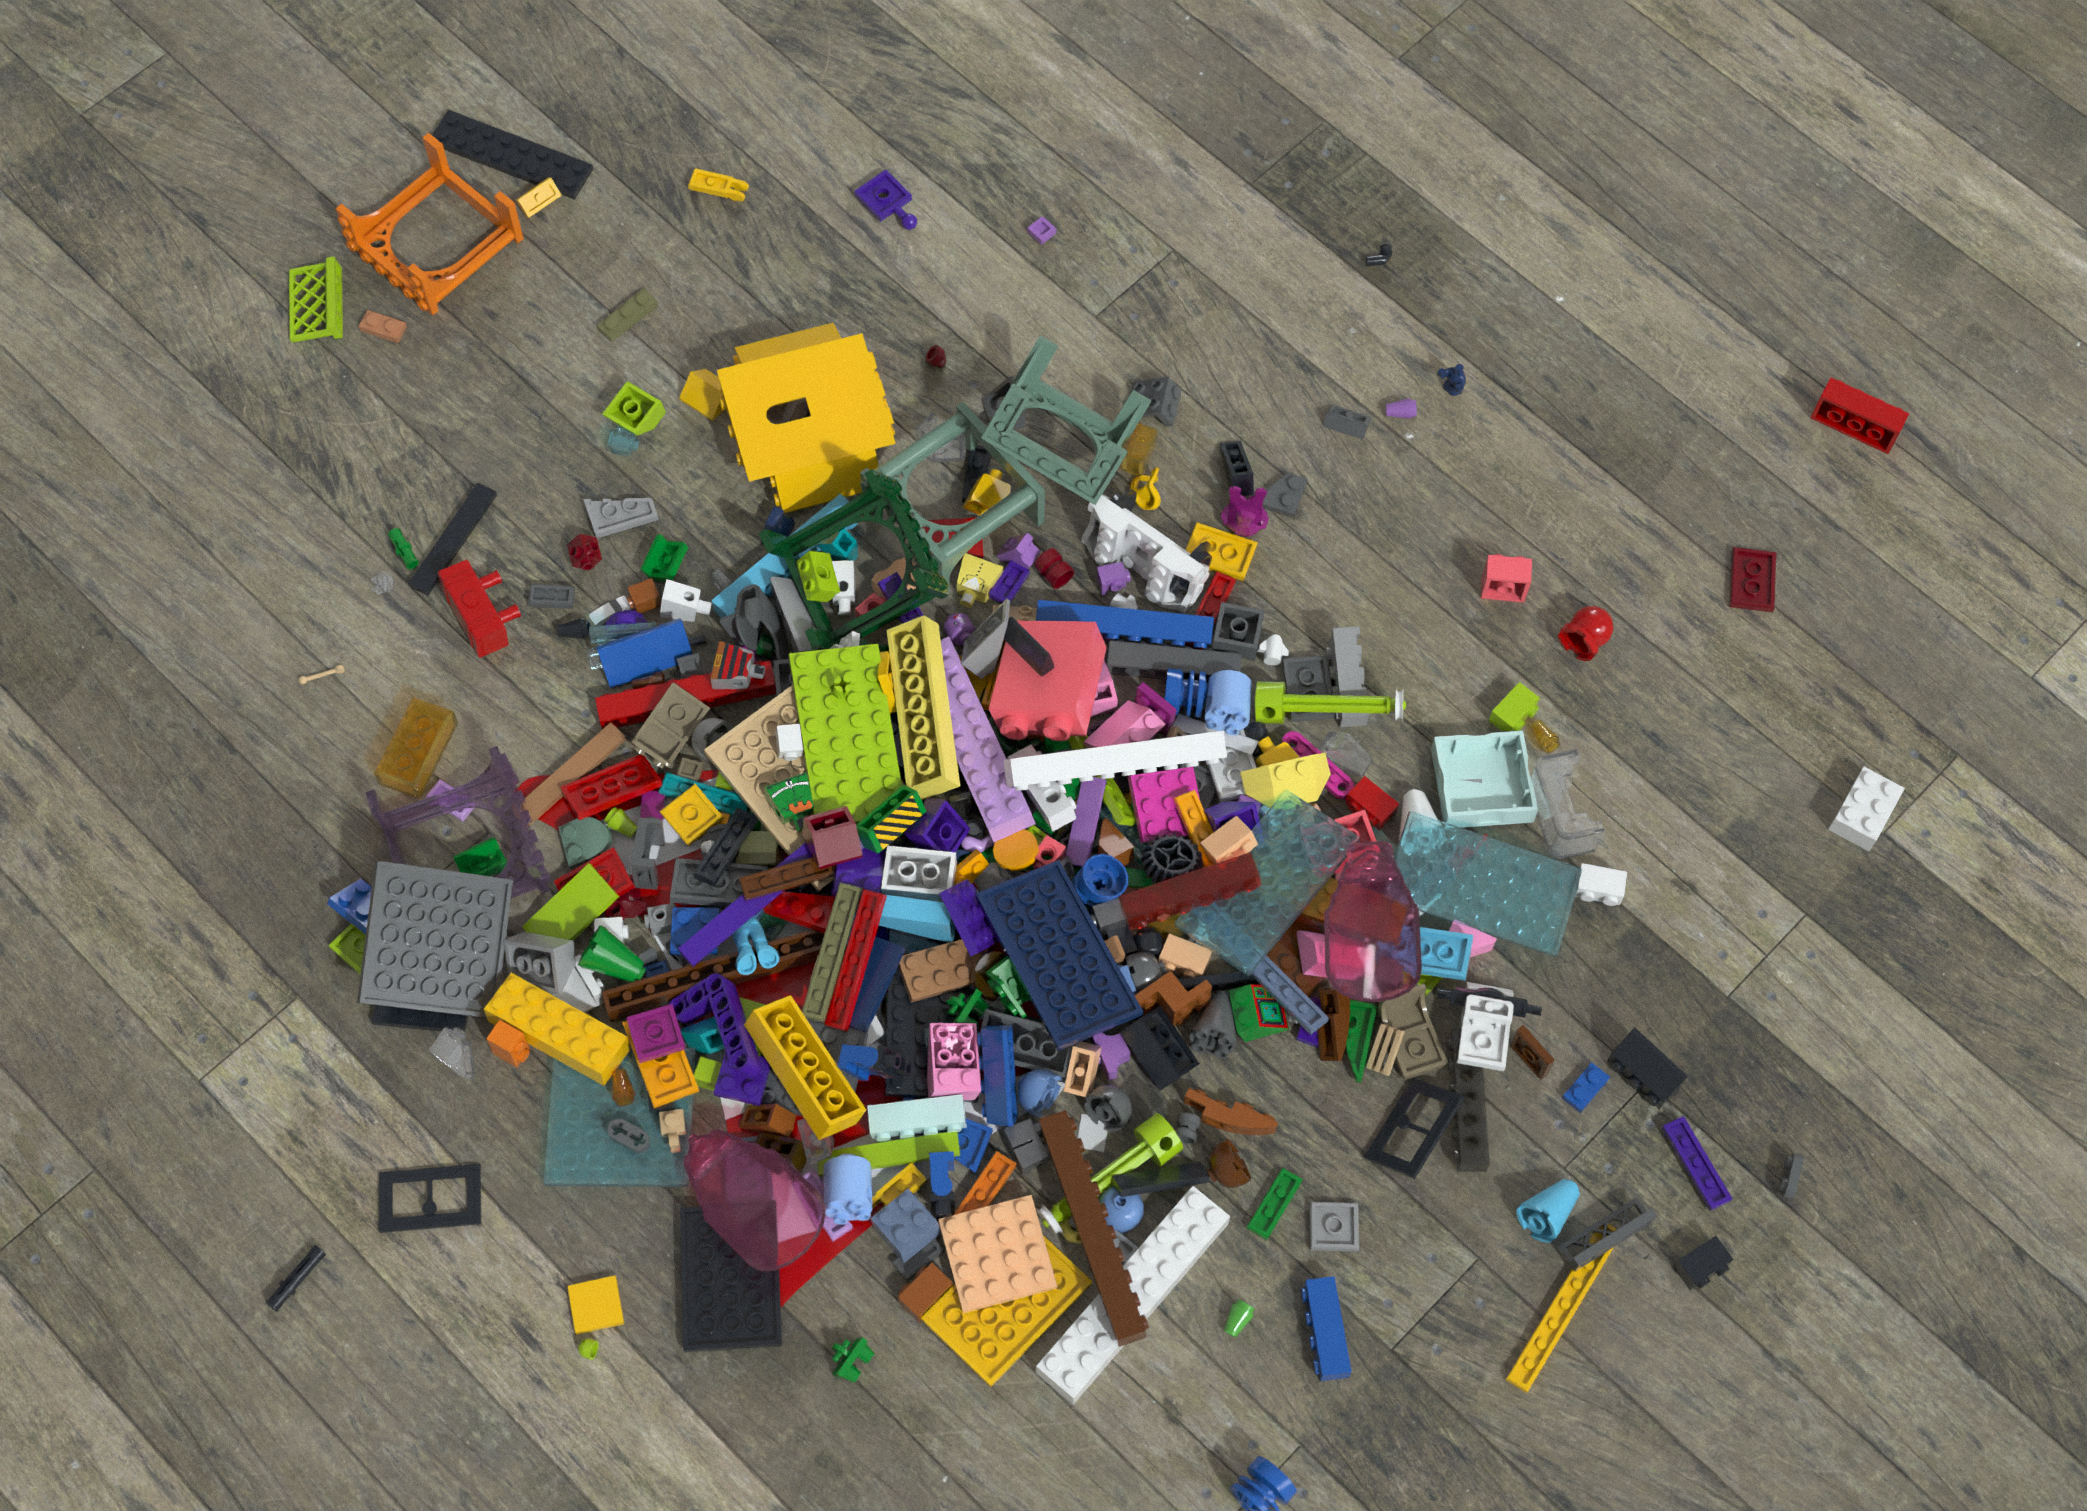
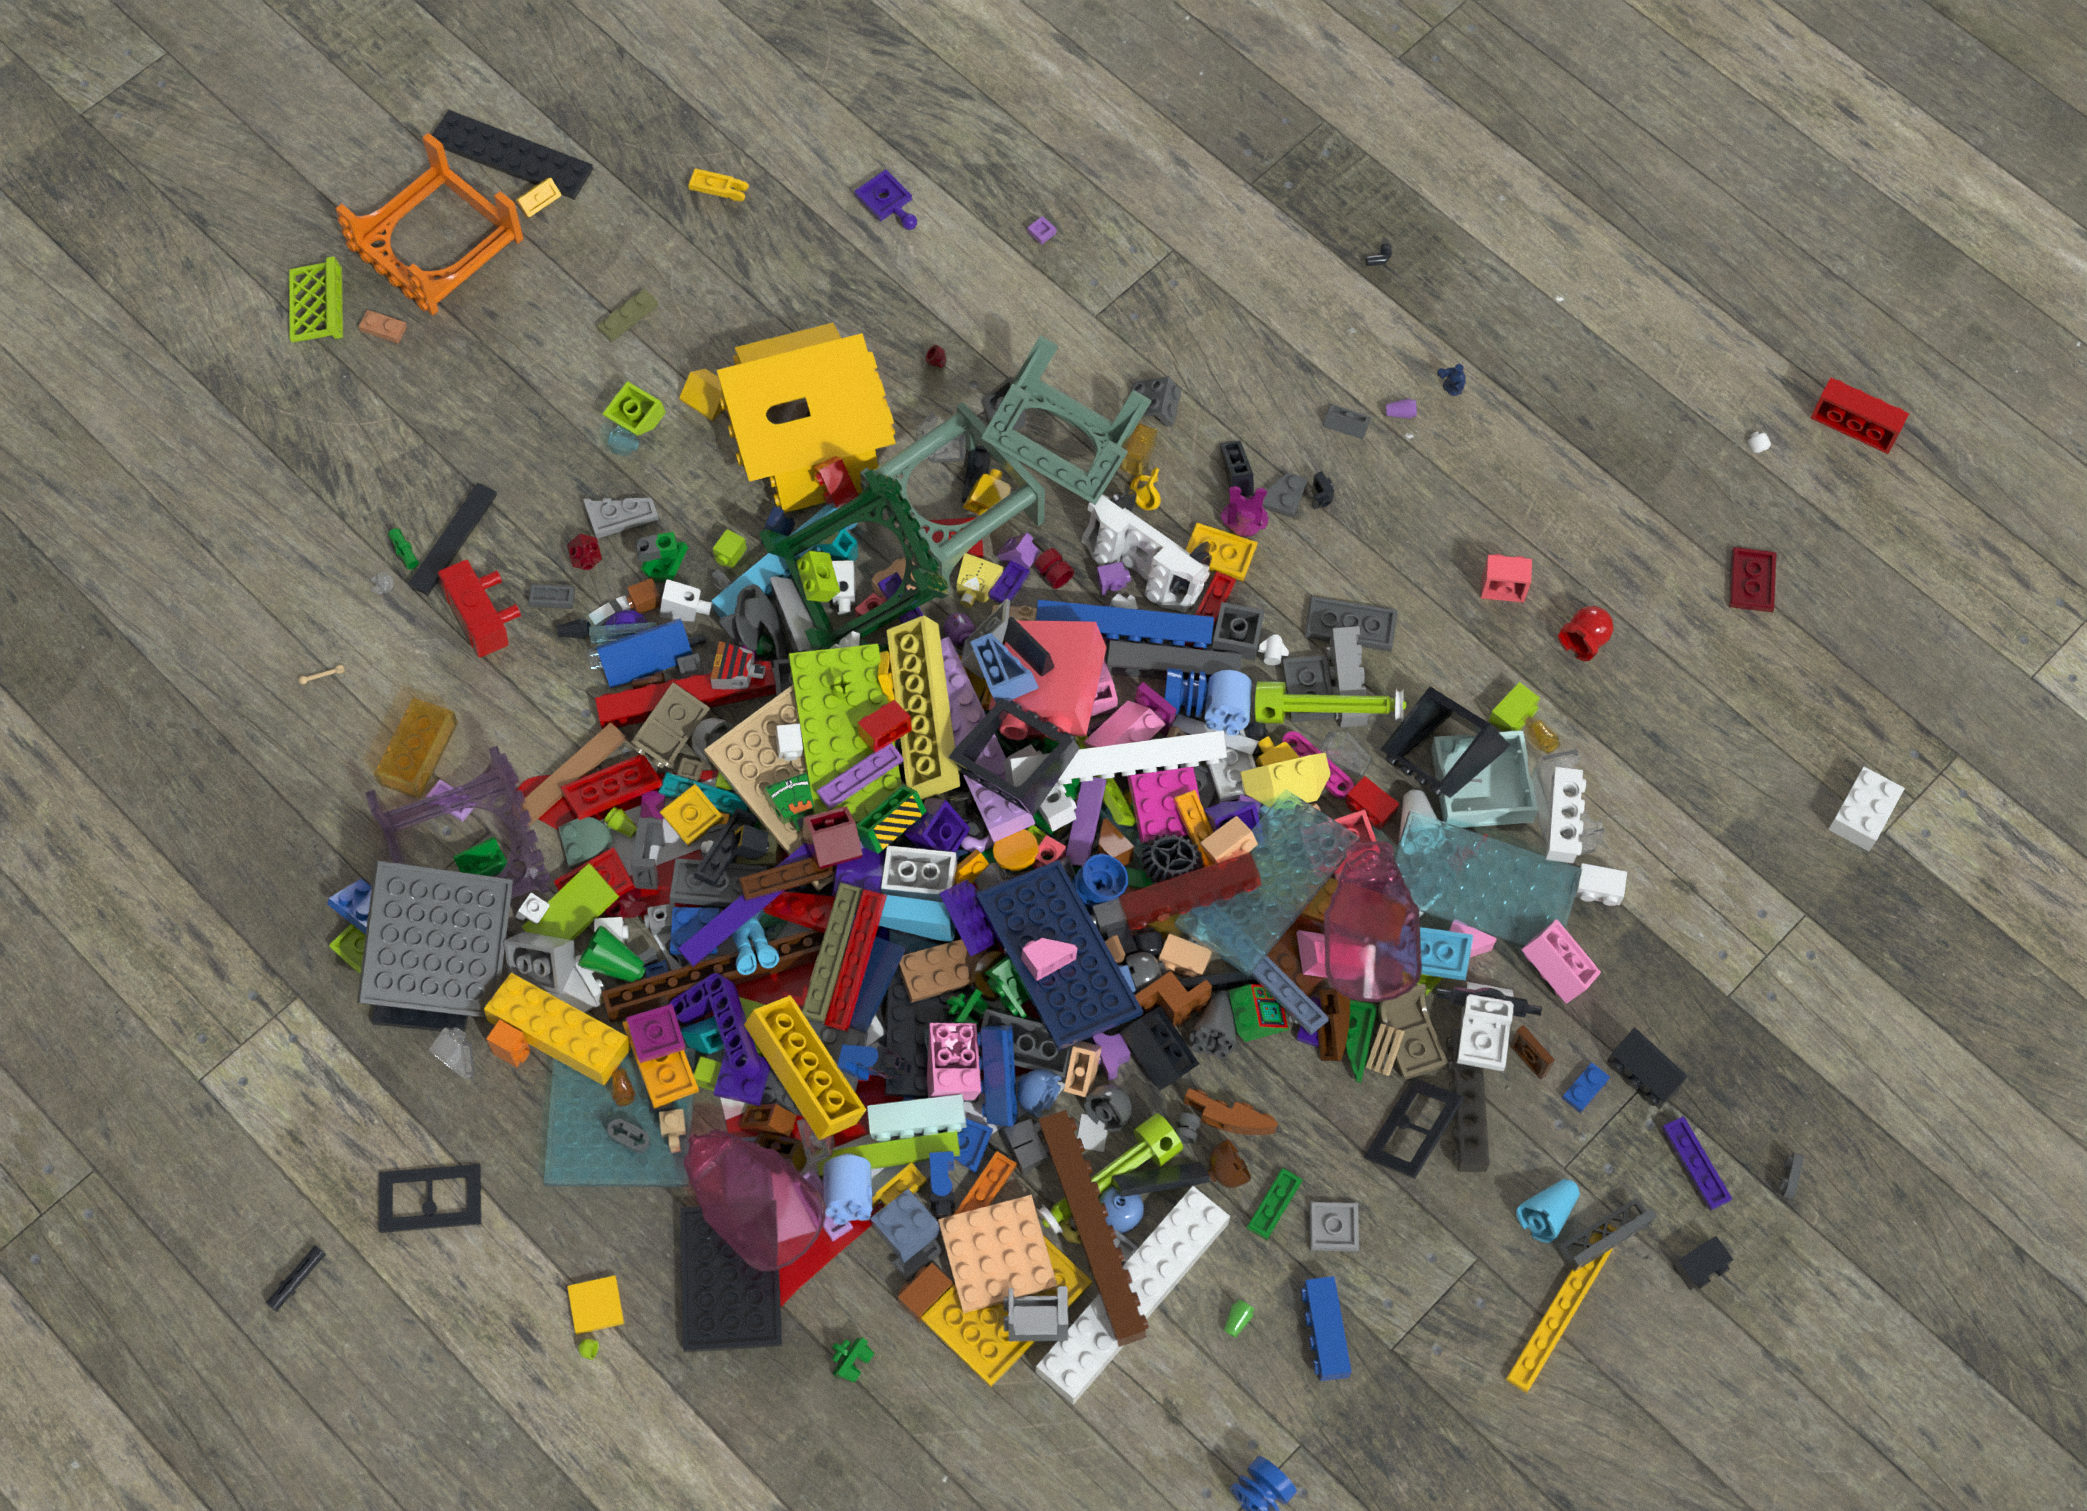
none -> white bracket [515,893,549,924]
none -> leg [635,532,679,562]
none -> lime brick [713,529,747,569]
none -> black brick [731,824,769,860]
none -> red brick [813,456,858,509]
none -> medium lavender tile [816,743,904,811]
none -> red brick [857,700,912,753]
none -> black windscreen [948,699,1080,816]
none -> medium blue wedge [970,633,1039,704]
none -> panel [1004,1286,1068,1341]
none -> bright pink slope [1021,938,1077,981]
none -> dark grey tile [1305,596,1398,652]
none -> black bracket [1312,471,1334,509]
none -> black windscreen [1380,686,1510,798]
none -> bright pink slope [1522,919,1601,1004]
none -> white brick [1546,767,1586,863]
none -> white piece [1747,432,1771,453]

